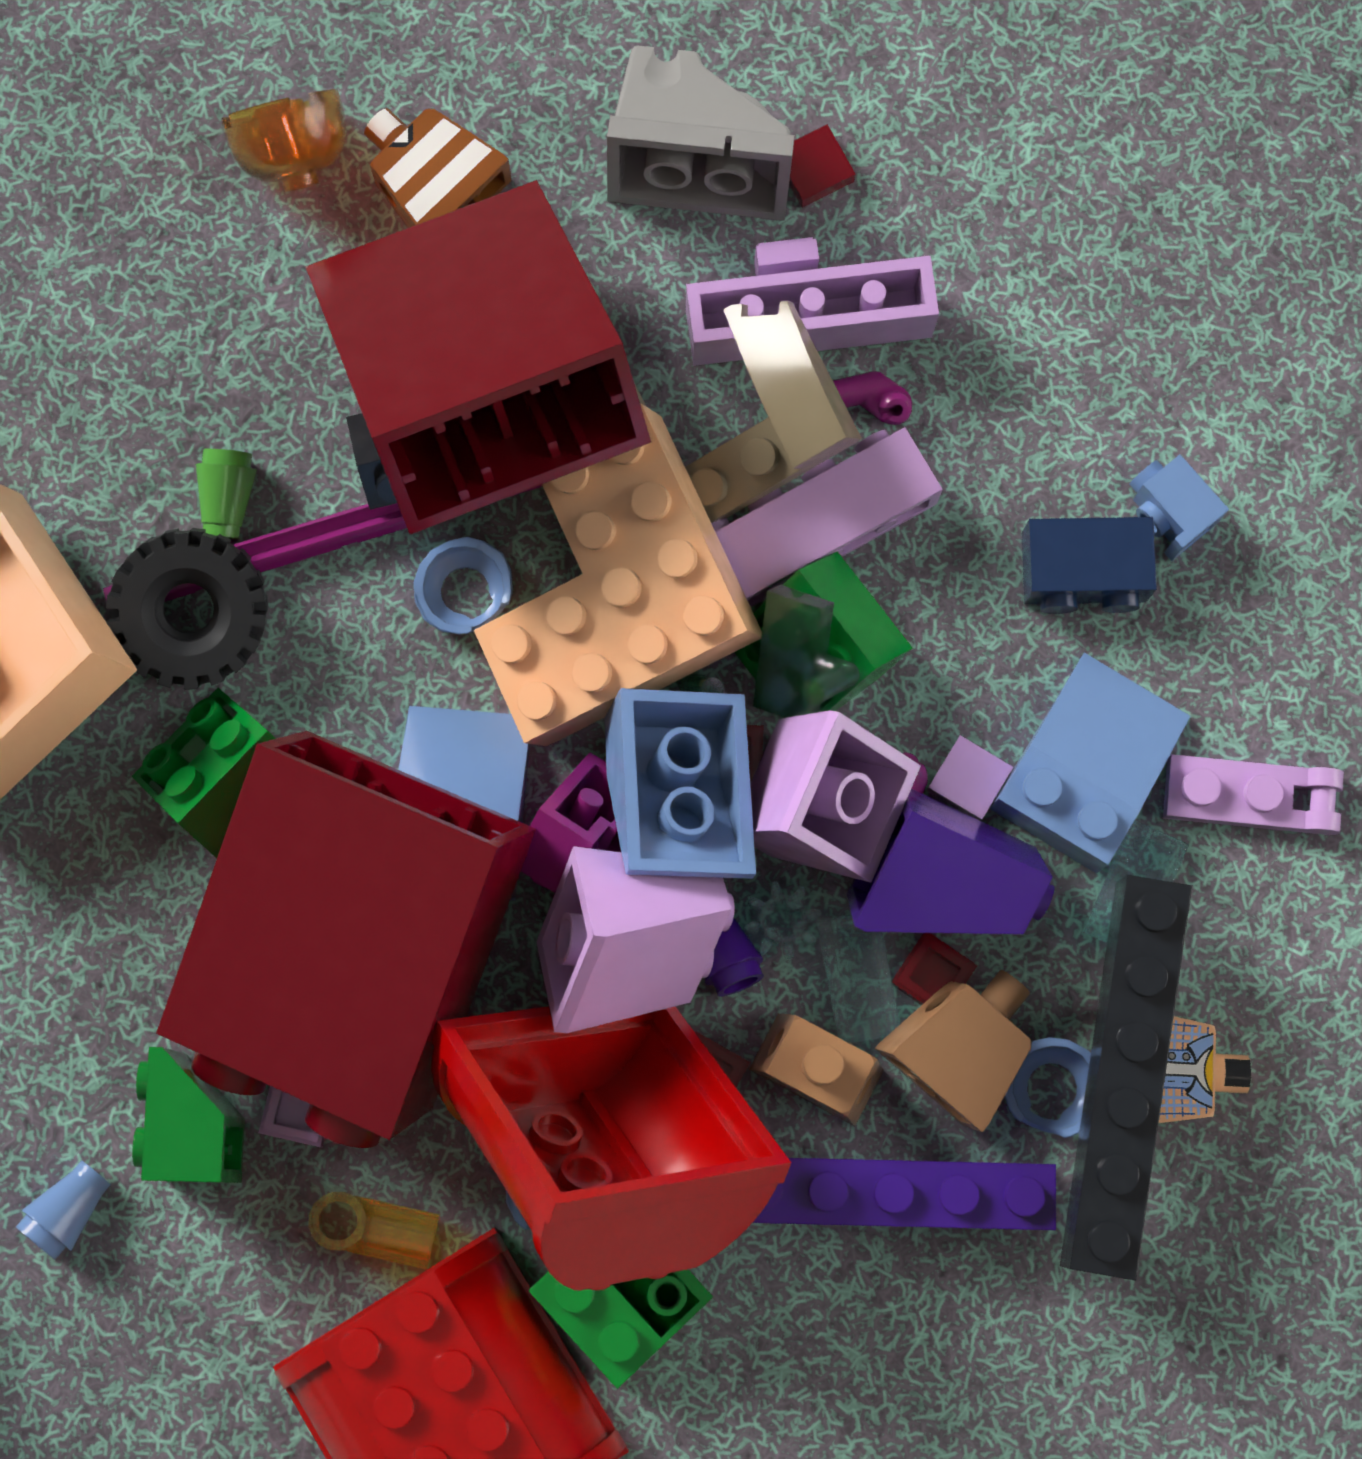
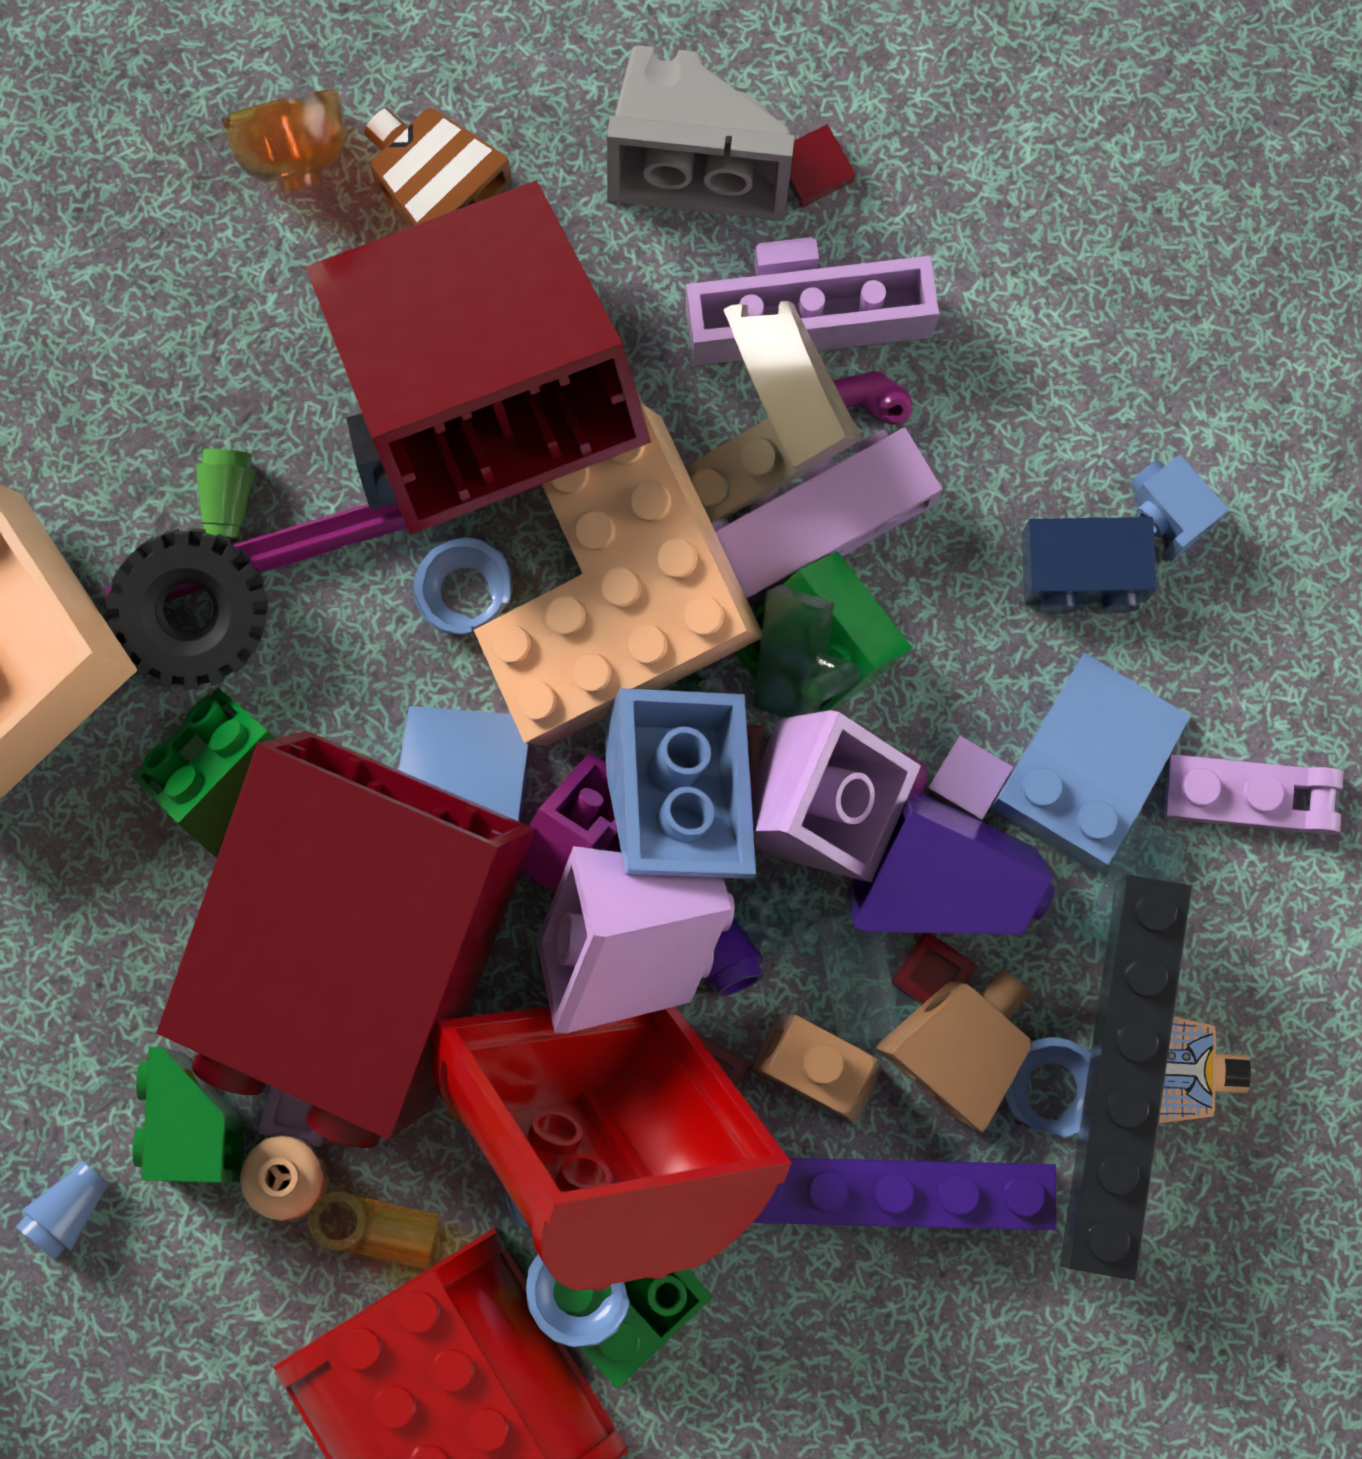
none -> light nougat head [240,1135,330,1221]
none -> medium blue piece [526,1255,629,1348]

